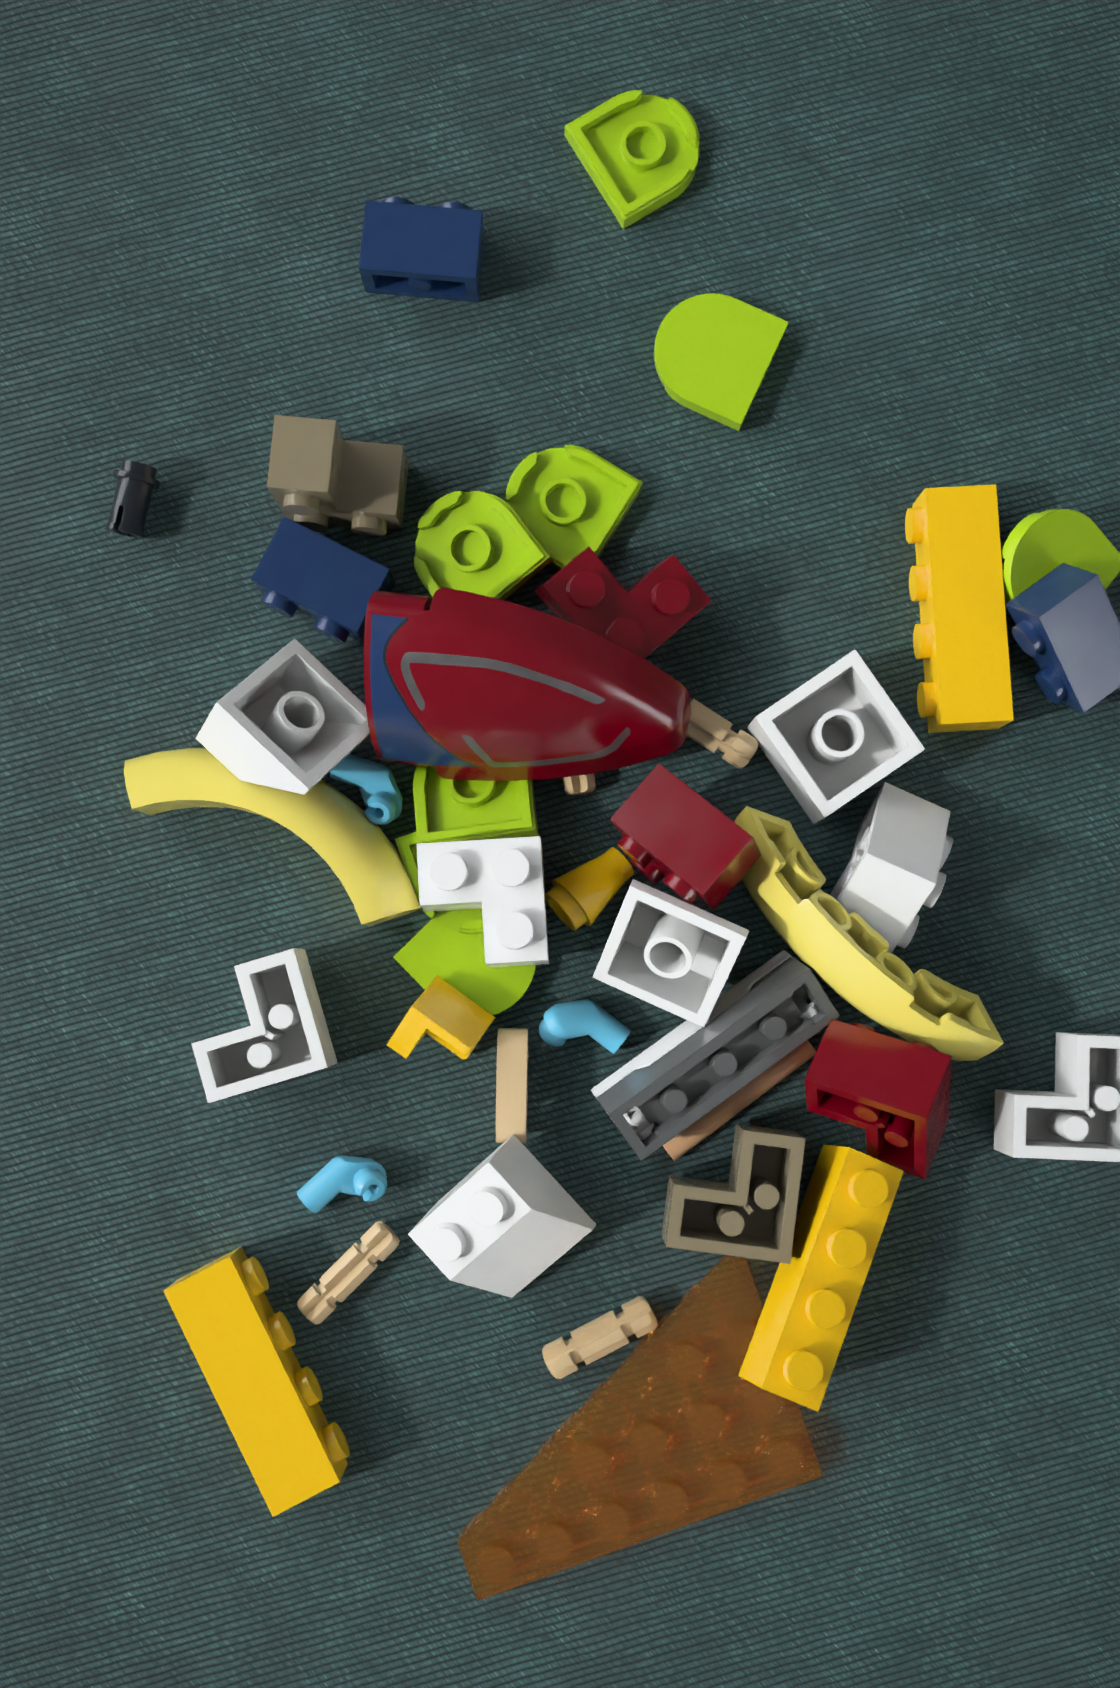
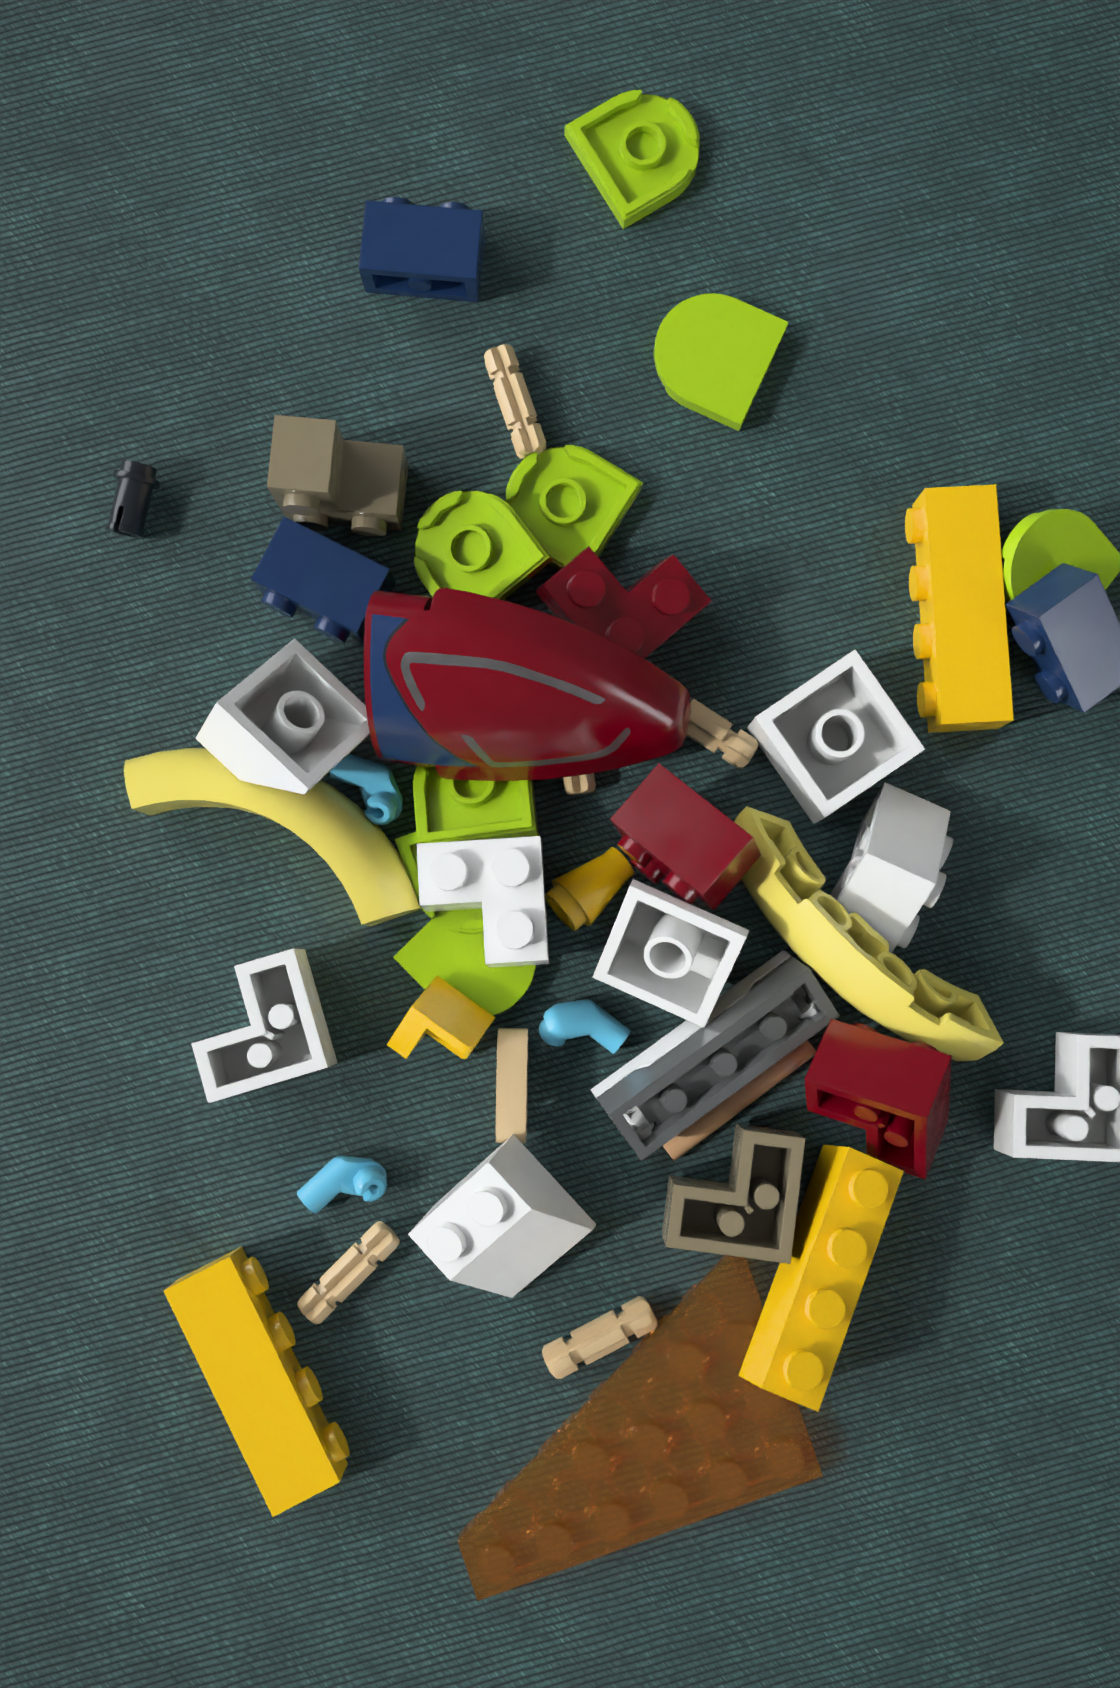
none -> tan axle [484,344,546,459]

